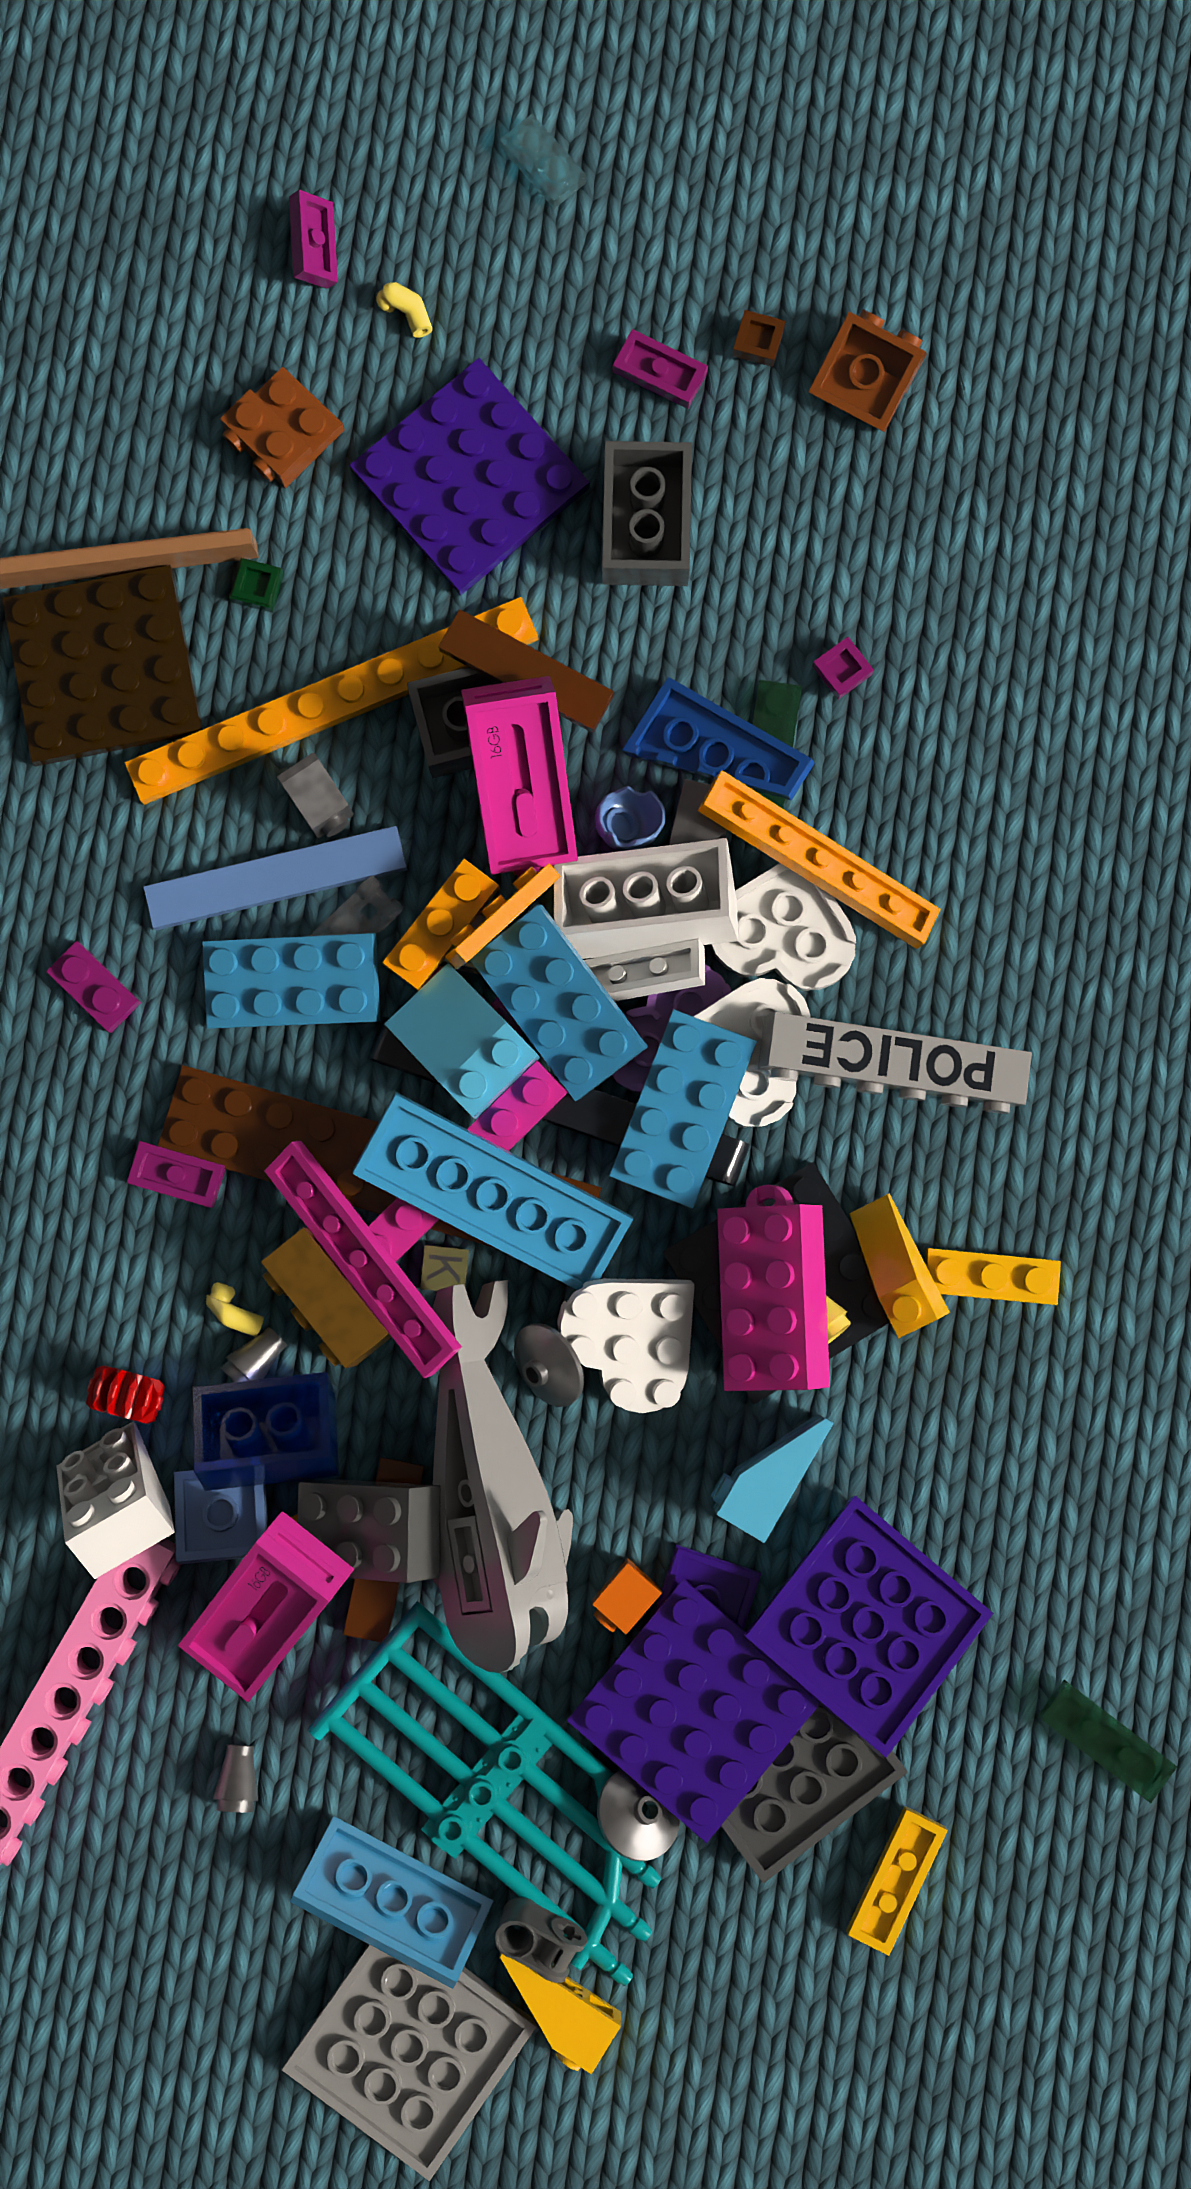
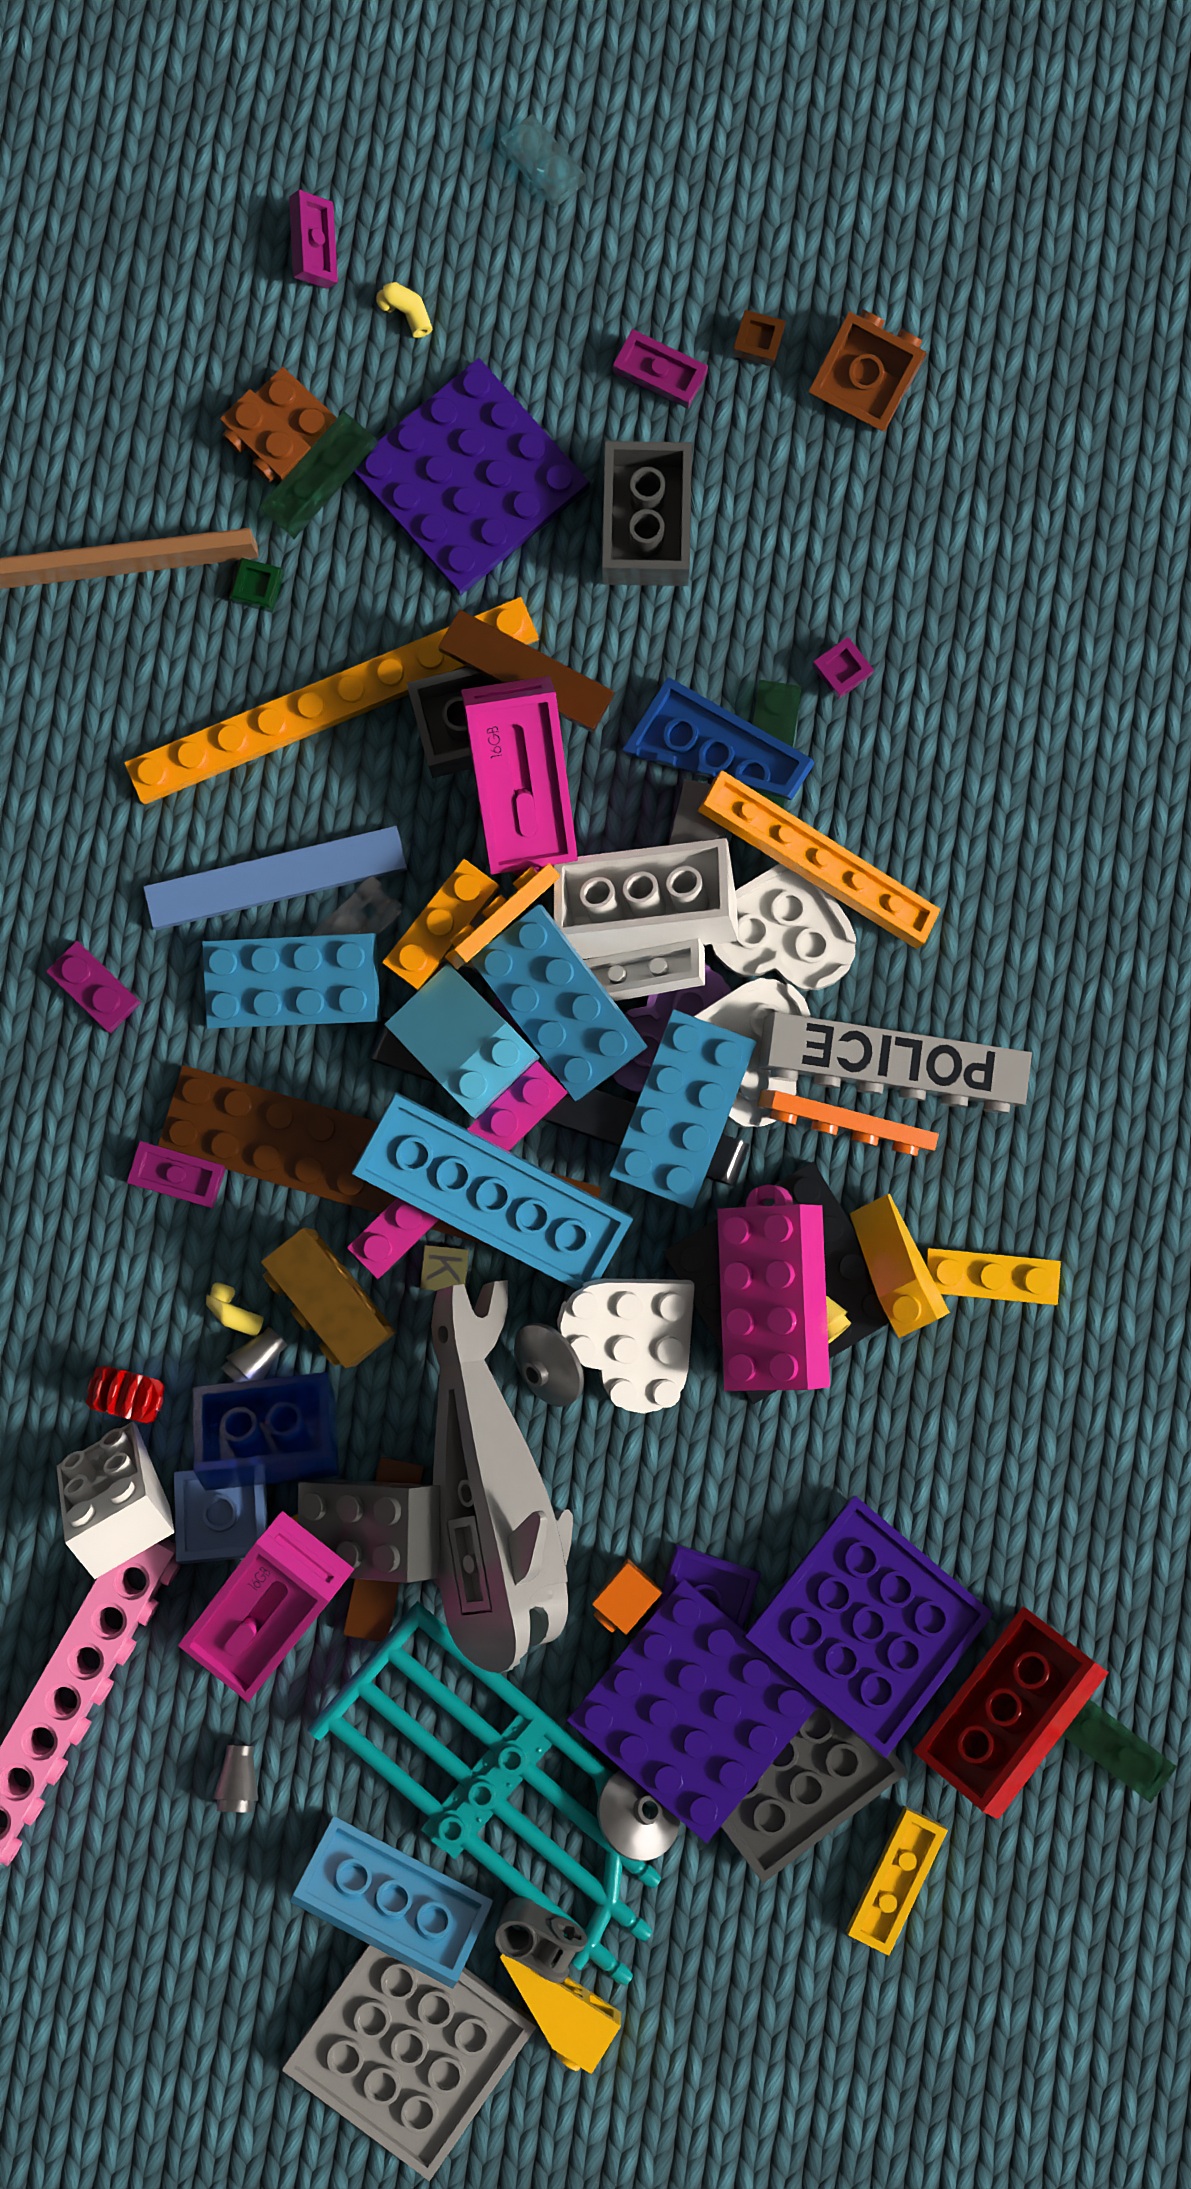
dark brown plate [2,565,203,767] -> none
dark pink plate [264,1141,462,1378] -> none
flat silver slope [277,752,354,838] -> none
medium blue hair [595,786,665,851] -> none
medium azure slope [711,1414,834,1543] -> none
none -> clear green plate [259,411,379,539]
none -> orange plate [757,1090,939,1156]
none -> red brick [913,1606,1109,1819]

